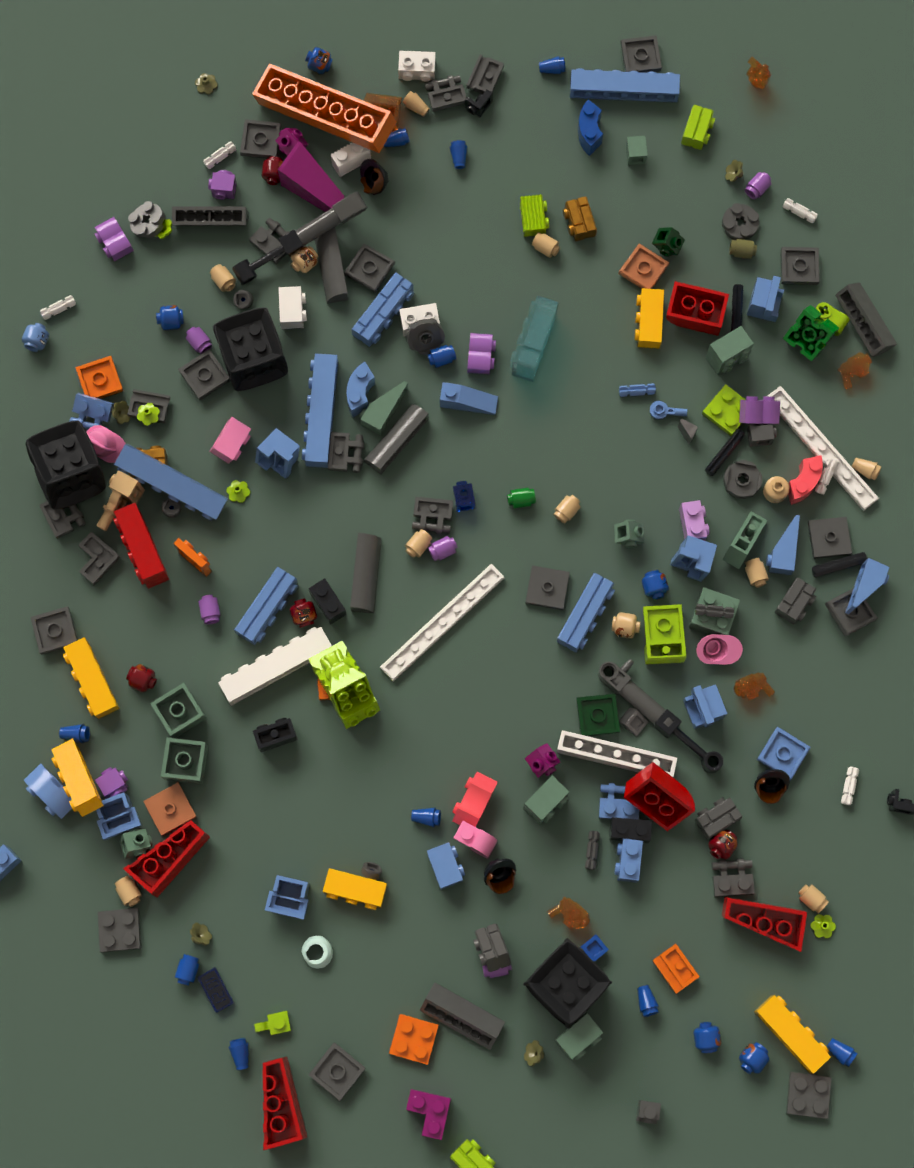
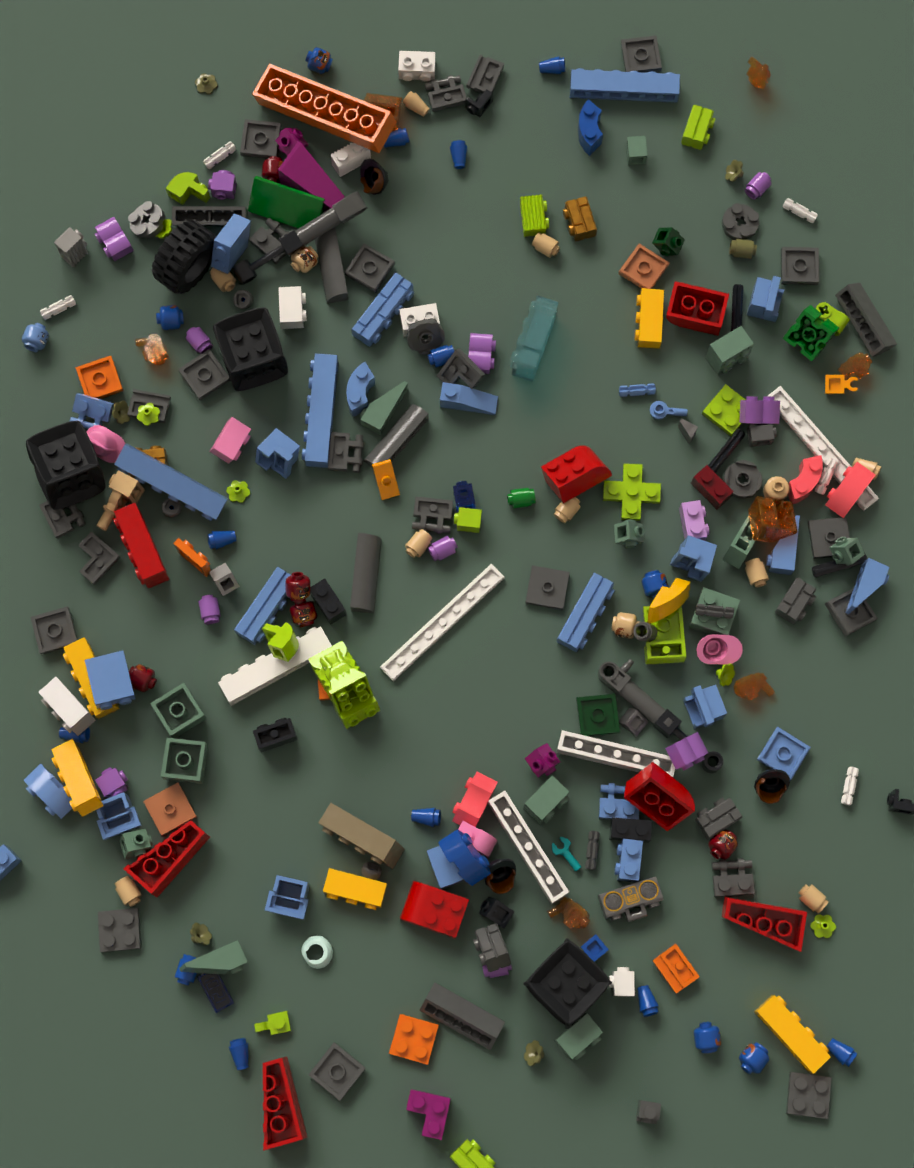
none -> brick [39,677,96,736]
none -> light grey brick [54,227,88,267]
none -> medium blue brick [85,651,136,710]
none -> clear orange piece [135,334,169,365]
none -> black tyre [152,220,216,294]
none -> lime brick [166,172,210,205]
none -> sand green slope [179,940,247,975]
none -> blue cone [207,531,237,550]
none -> light grey brick [209,563,240,596]
none -> medium blue brick [211,213,251,274]
none -> green tile [248,176,325,228]
none -> lime brick [262,622,299,662]
none -> dark red head [285,572,310,602]
none -> dark tan wedge [318,803,405,869]
none -> light orange plate [372,459,400,500]
none -> red brick [400,881,469,939]
none -> dark grey plate [437,348,485,389]
none -> blue brick [438,829,491,886]
none -> lime brick [453,507,482,533]
none -> black bracket [479,897,514,929]
none -> white brick [488,791,569,905]
none -> red brick [541,445,612,504]
none -> teal bar [552,837,581,872]
none -> flat silver piece [598,876,664,922]
none -> lime plate [603,463,661,521]
none -> white brick [609,967,635,997]
none -> dark grey brick [633,622,657,642]
none -> yellow slope [648,578,691,623]
none -> medium lavender brick [665,732,708,771]
none -> dark red brick [691,465,734,510]
none -> lime plant [716,663,735,687]
none -> clear orange slope [748,496,798,543]
none -> light orange plate [825,375,858,394]
none -> coral brick [825,462,875,518]
none -> sand green brick [829,536,865,566]

